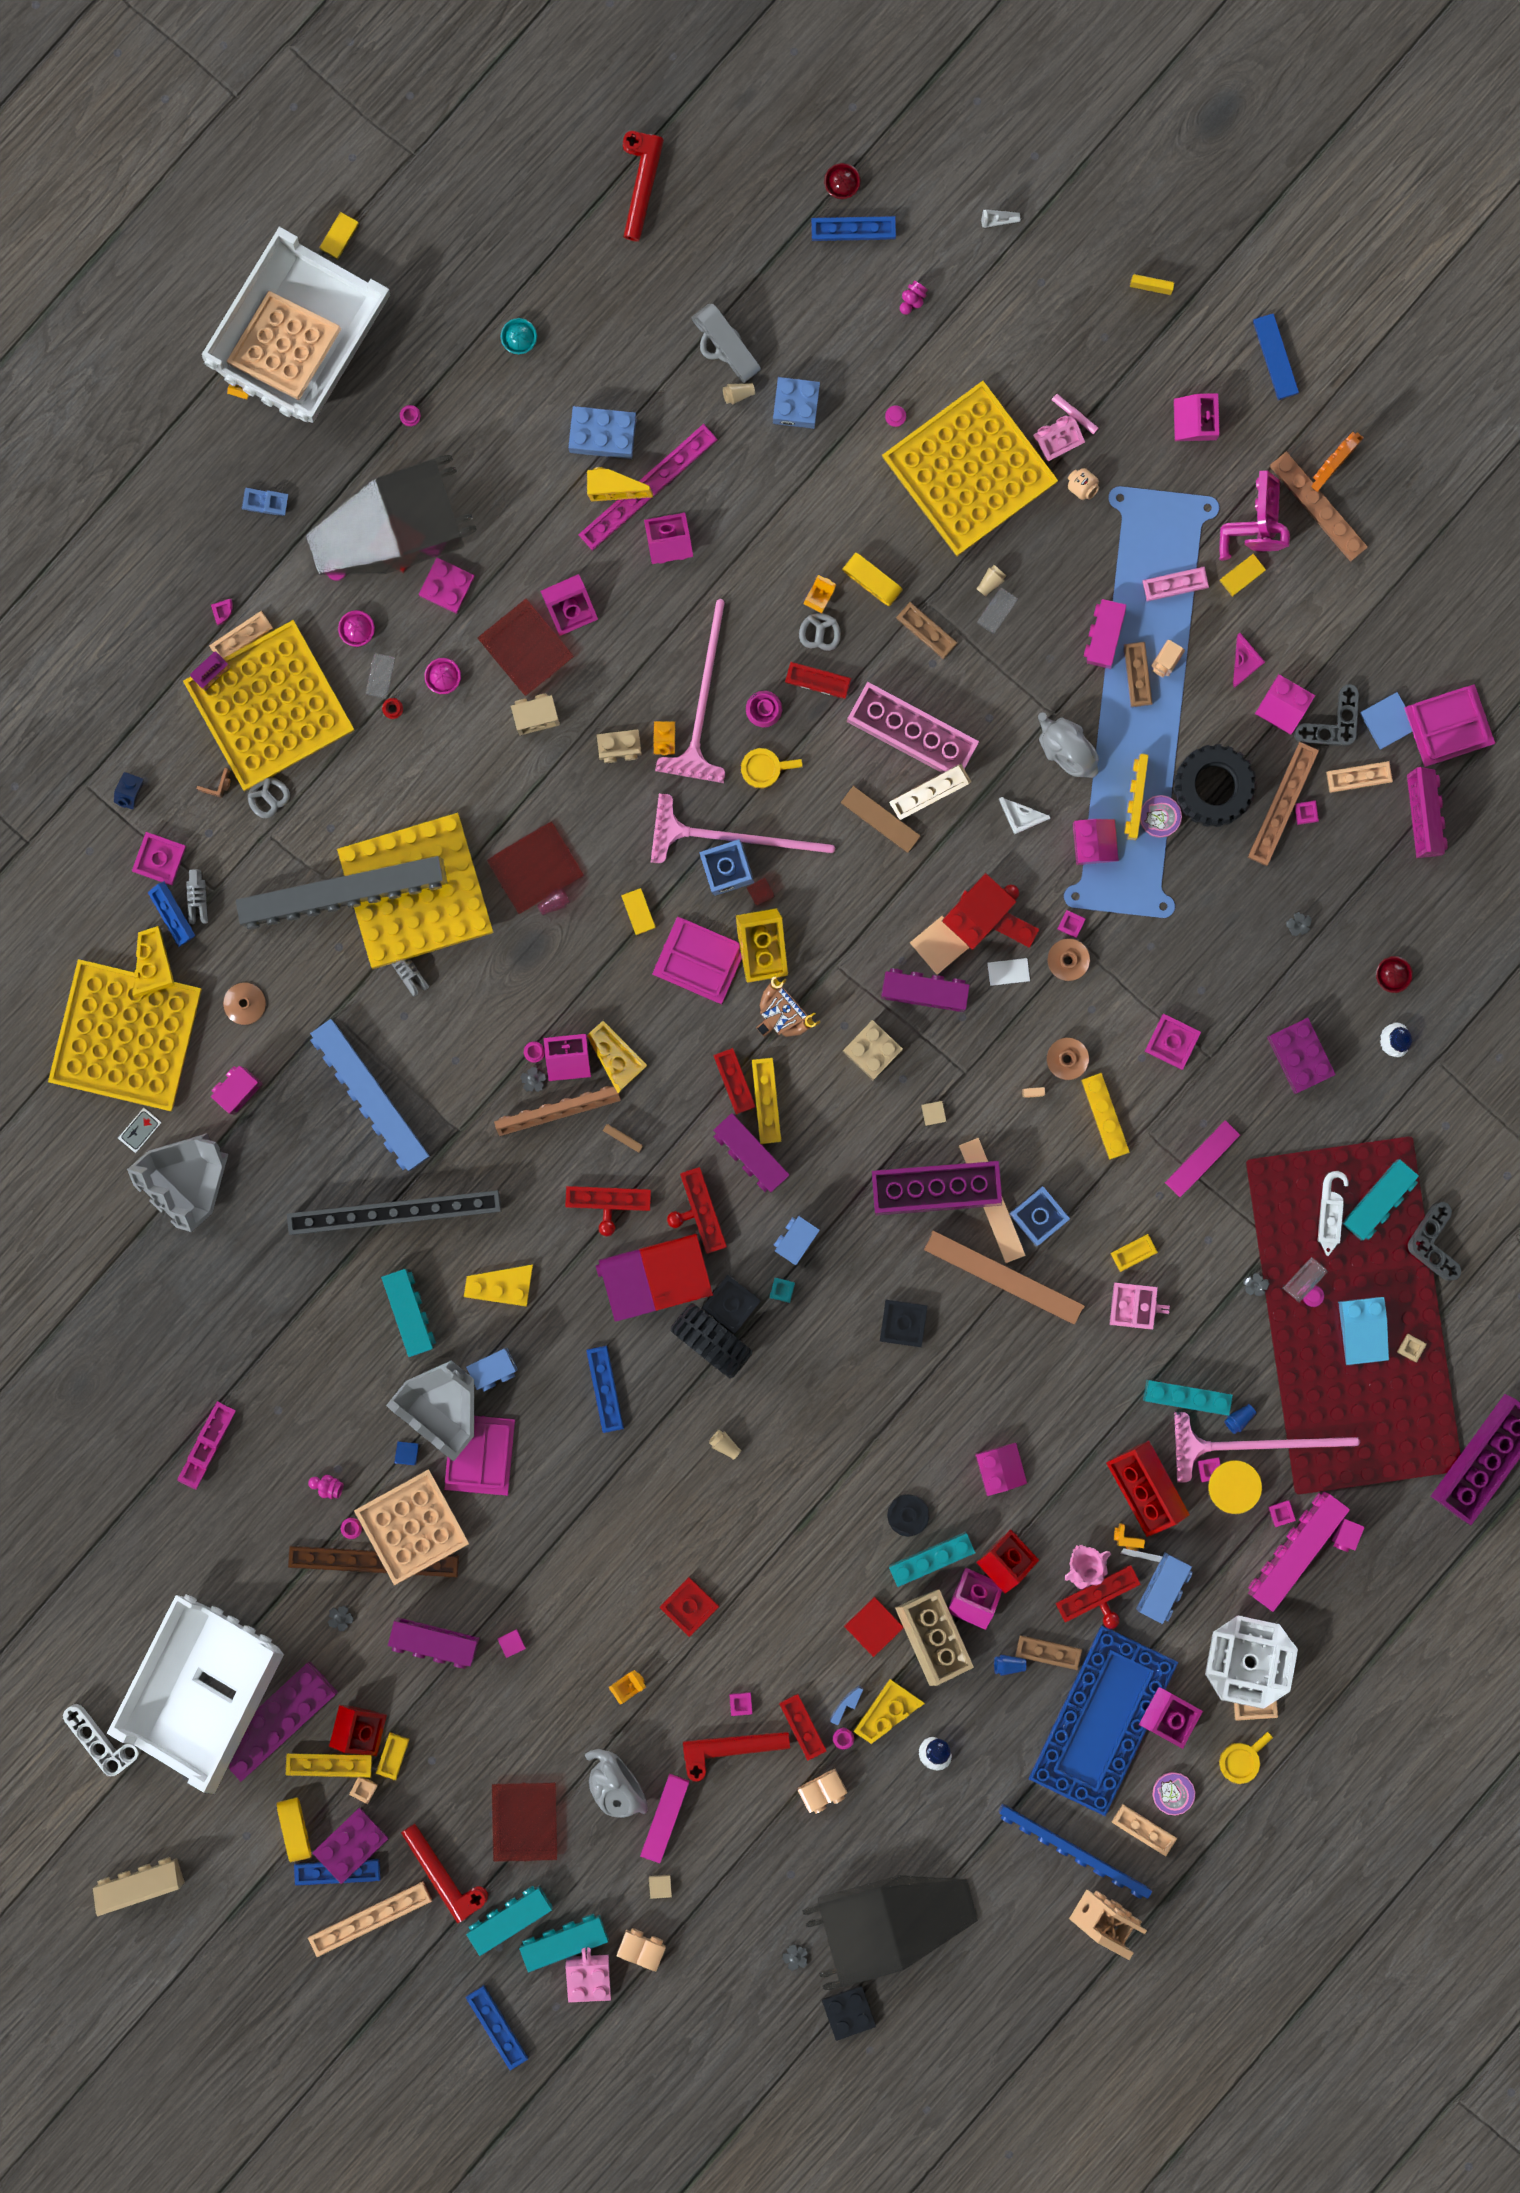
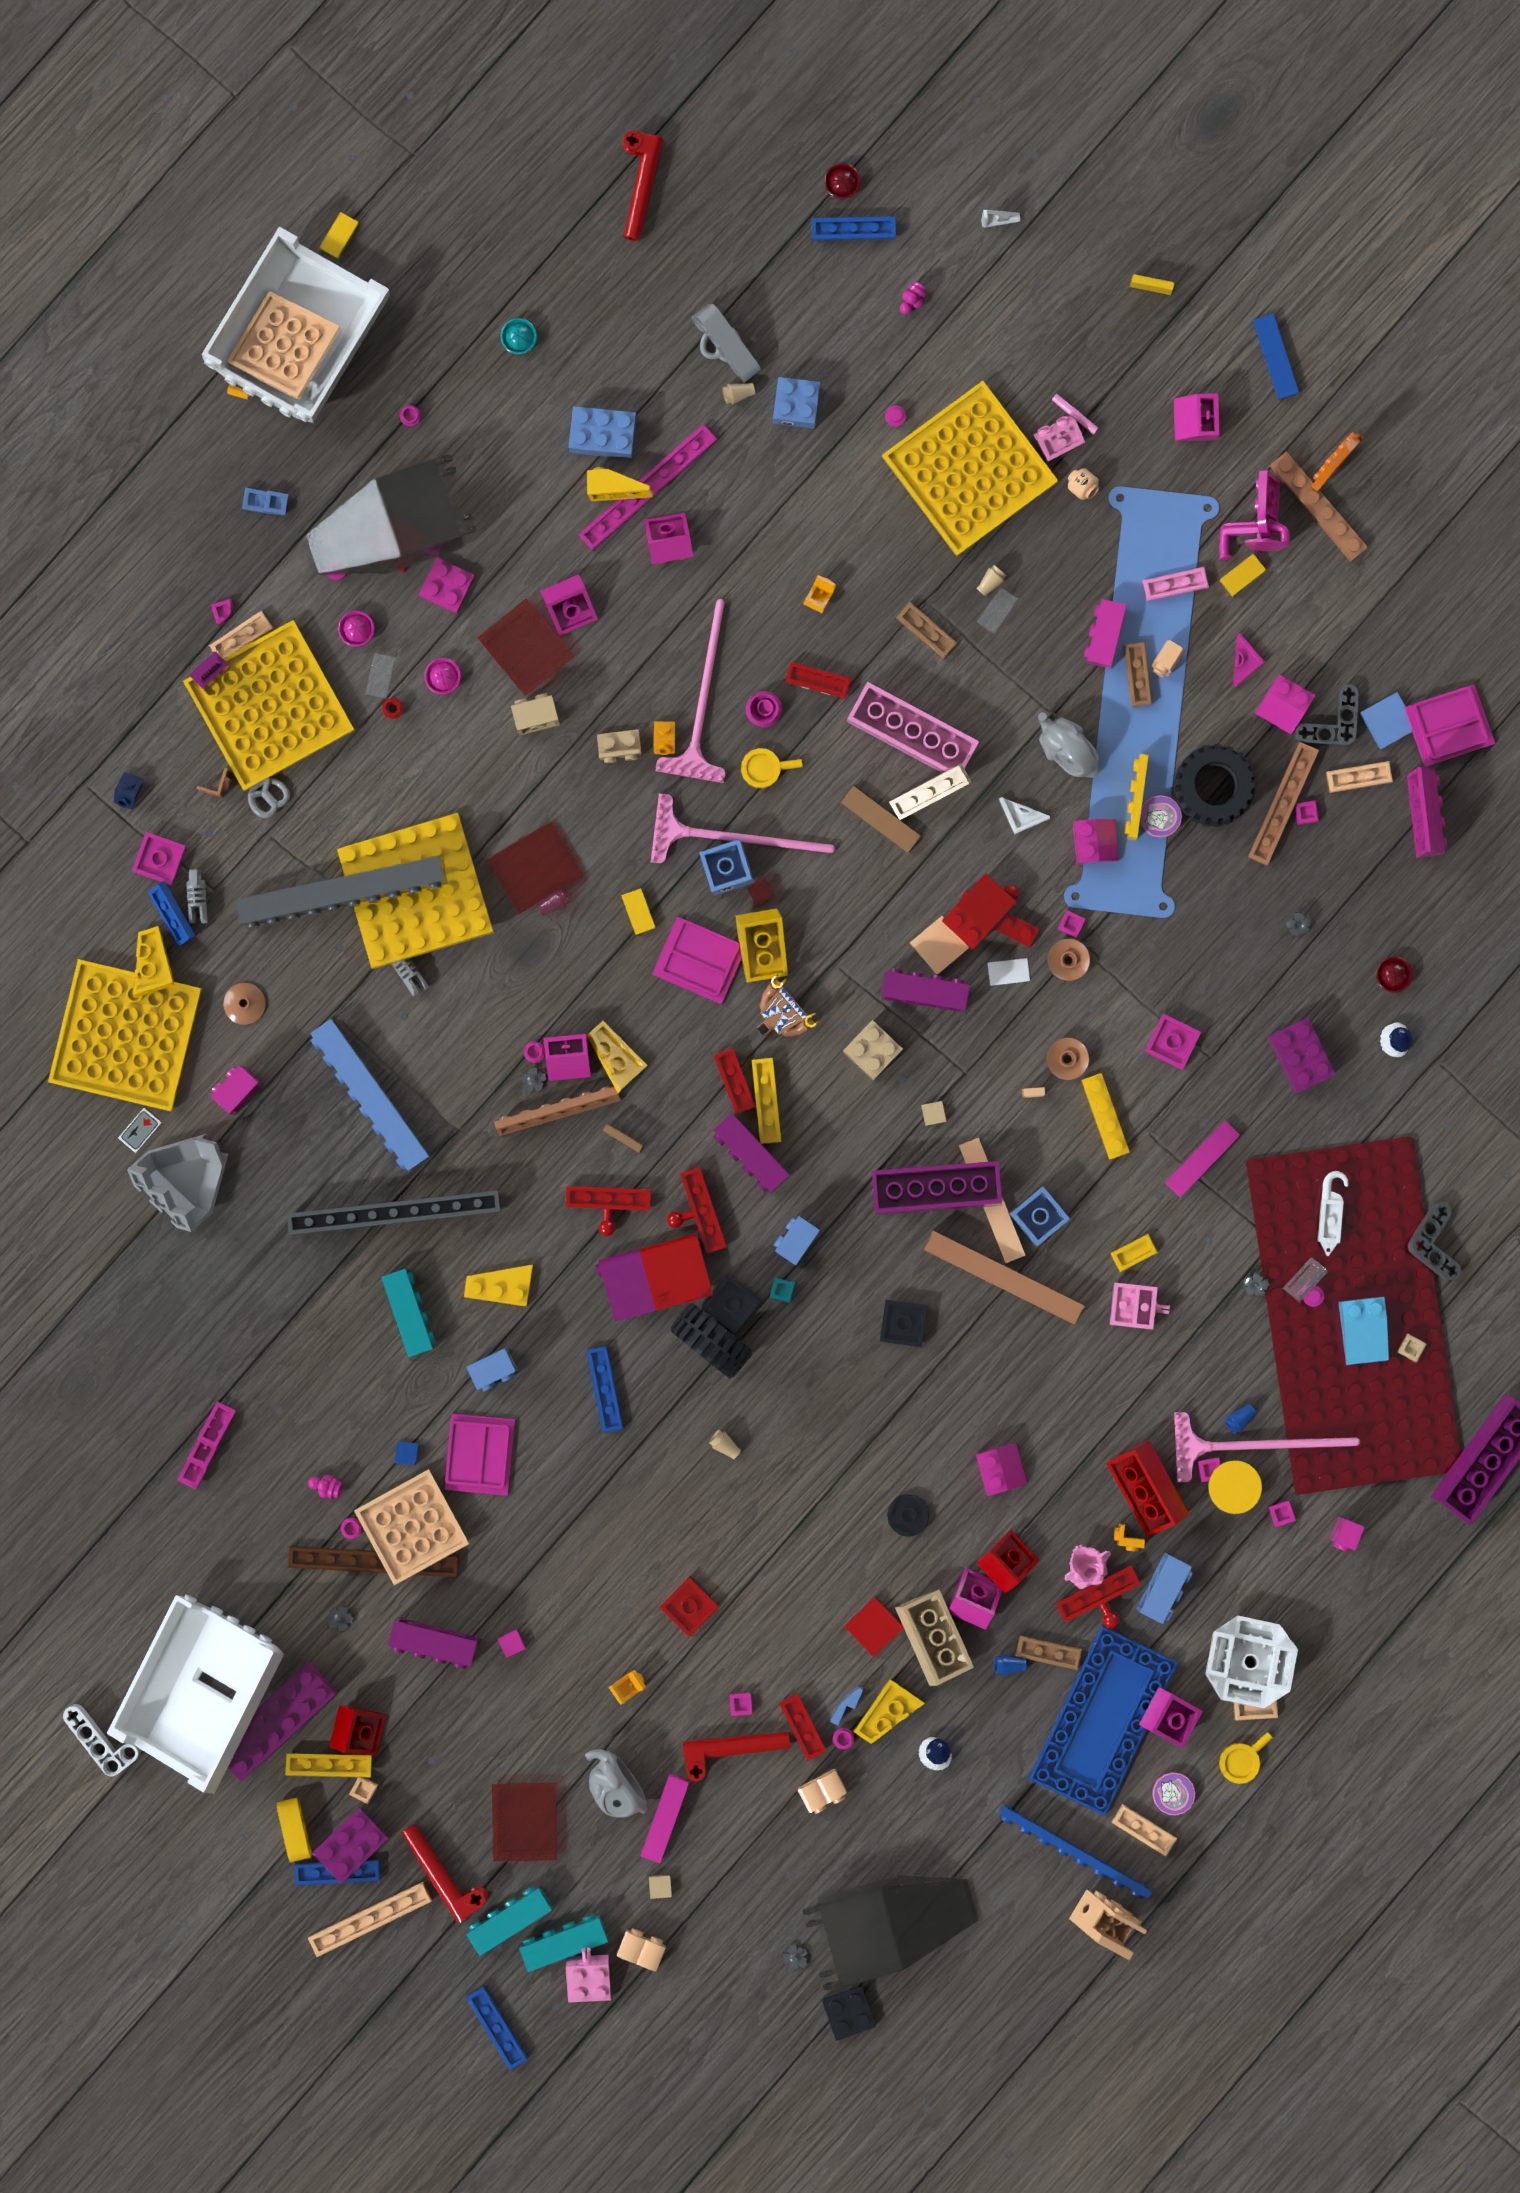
tan slope [93,1857,185,1916] -> none
yellow tile [376,1732,410,1780] -> none
light grey panel [386,1361,474,1461] -> none
light grey piece [799,613,841,651] -> none
yellow beam [842,553,903,607] -> none
teal brick [888,1532,975,1587] -> none
white sticker [1120,1548,1163,1562] -> none
teal brick [1143,1380,1233,1416] -> none
dark pink brick [1248,1492,1350,1612] -> none
teal brick [1342,1159,1419,1240] -> none

